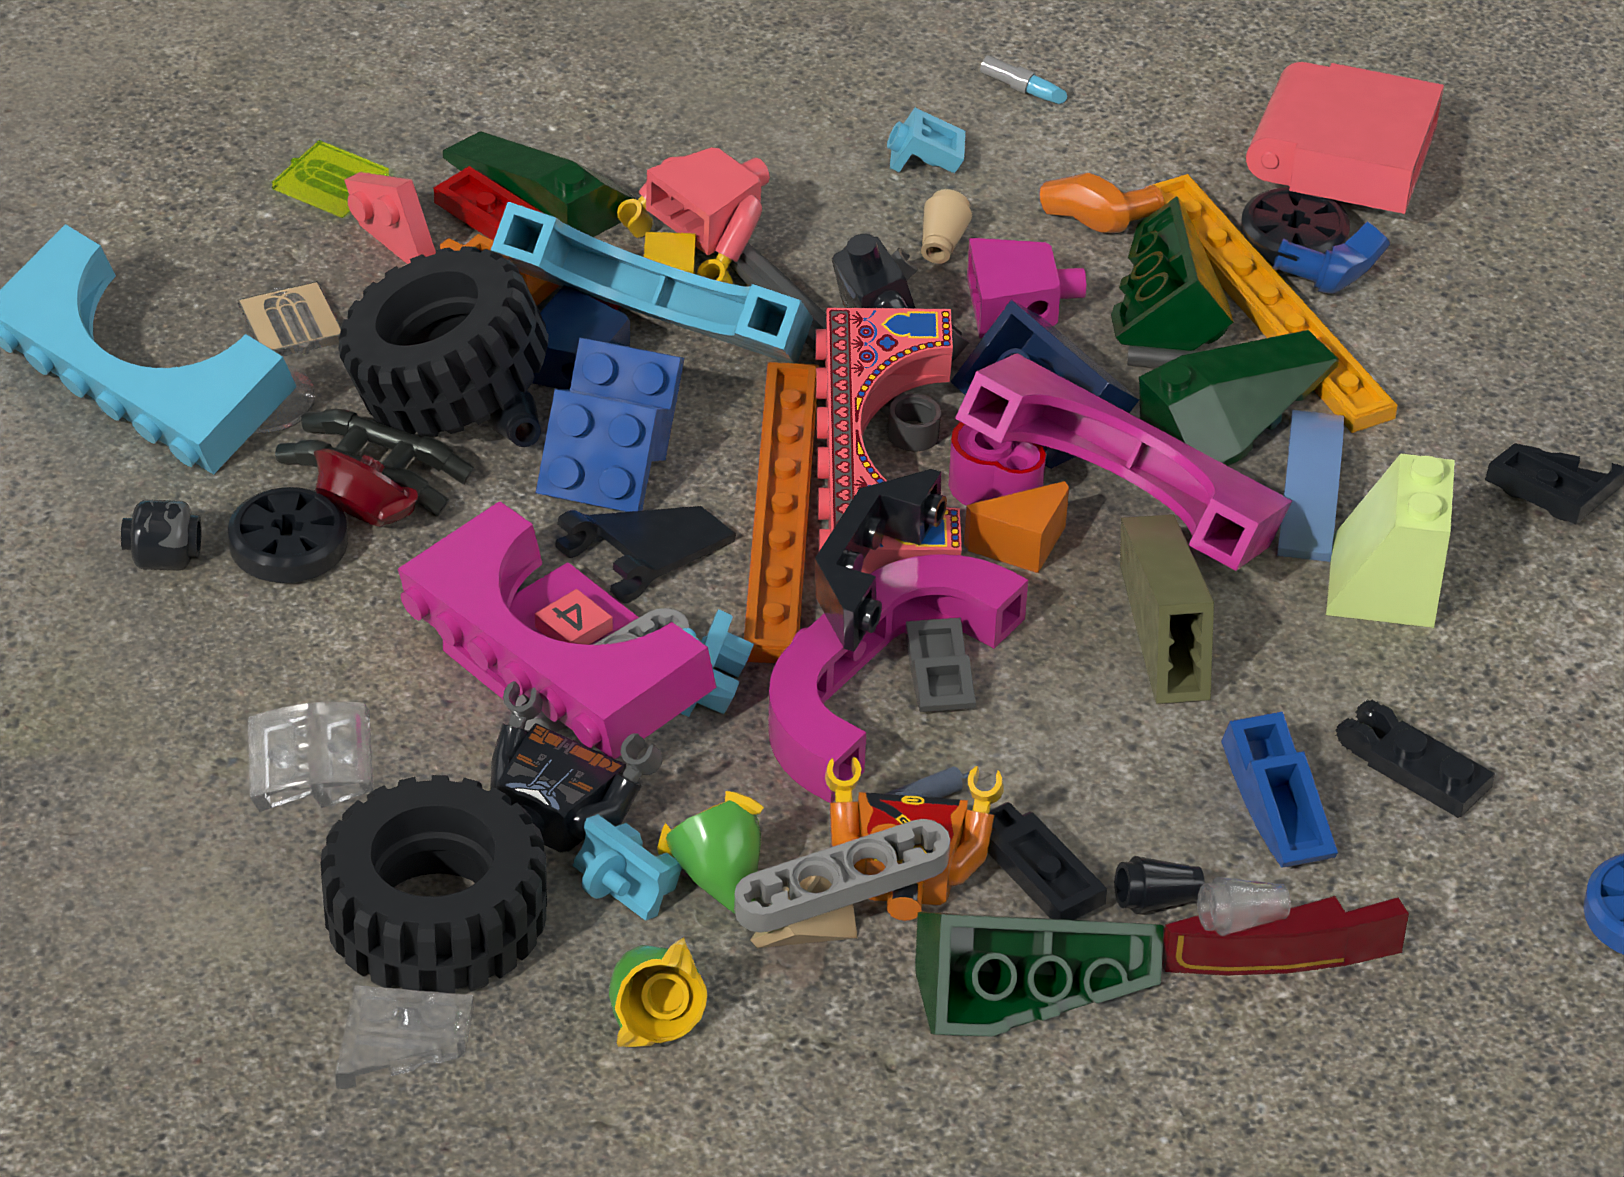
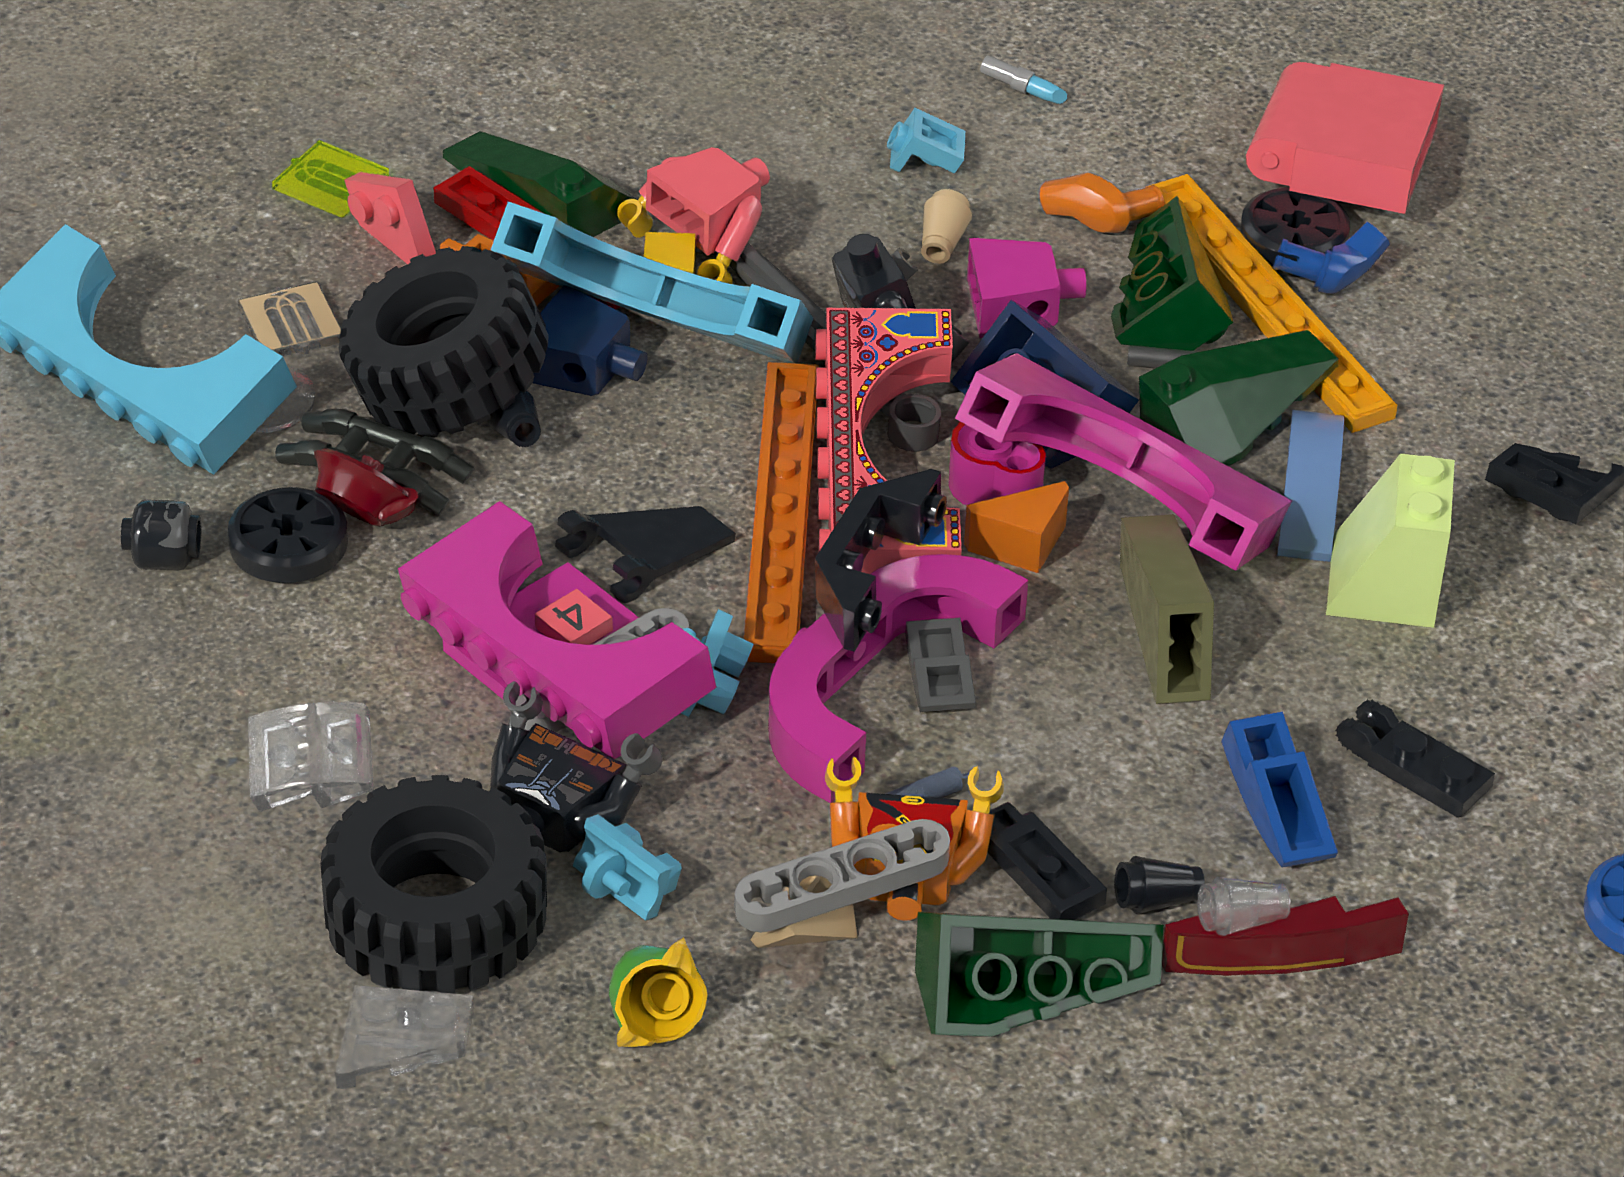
blue bracket [536,338,685,512] -> none
bright green hat [657,791,764,914] -> none

